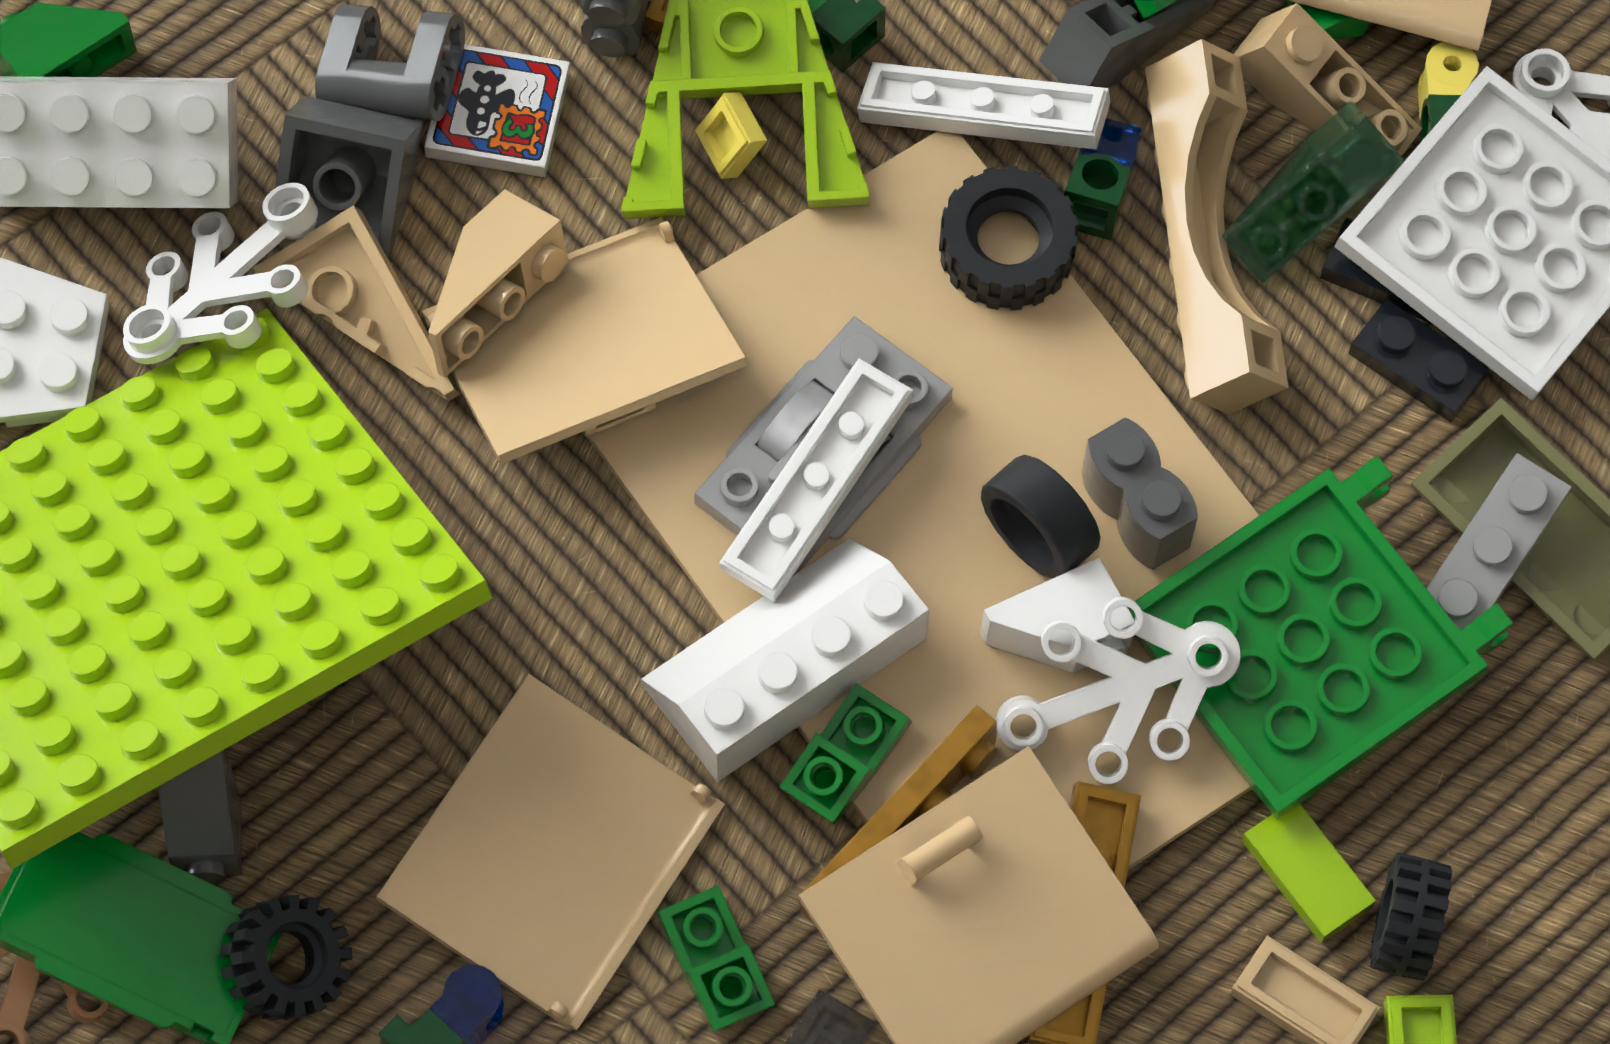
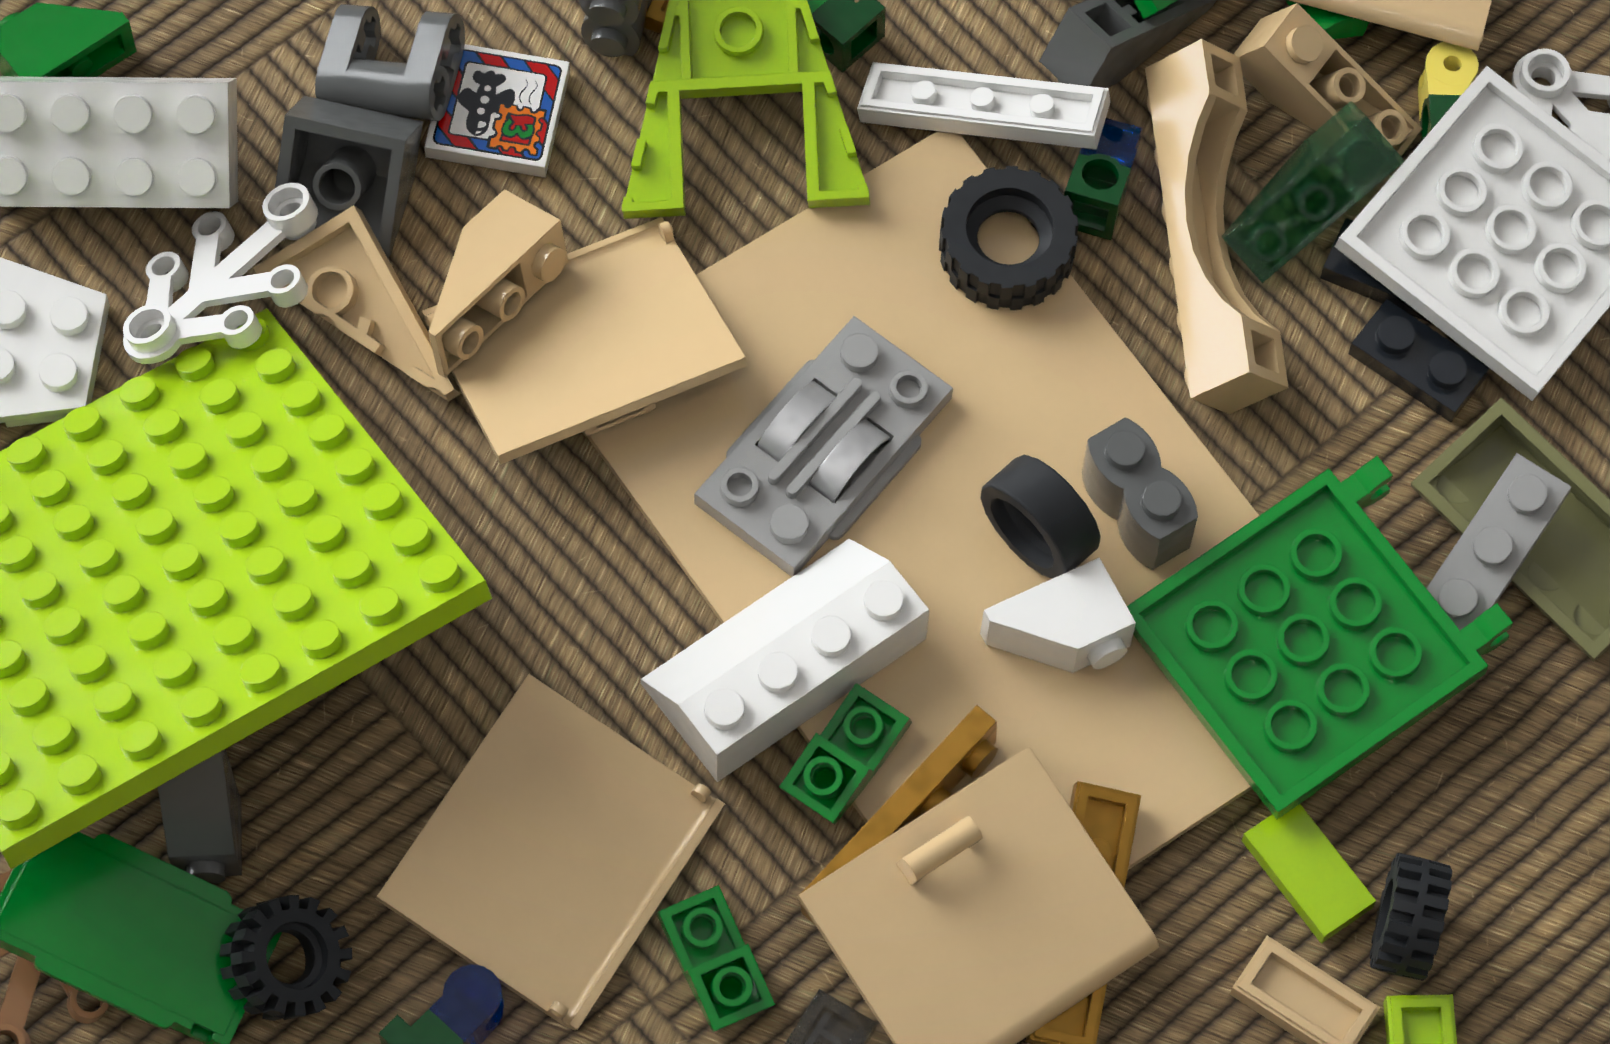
light yellow tile [695,92,767,179] -> none
white tile [719,359,913,602] -> none
white plant [996,597,1240,784] -> none

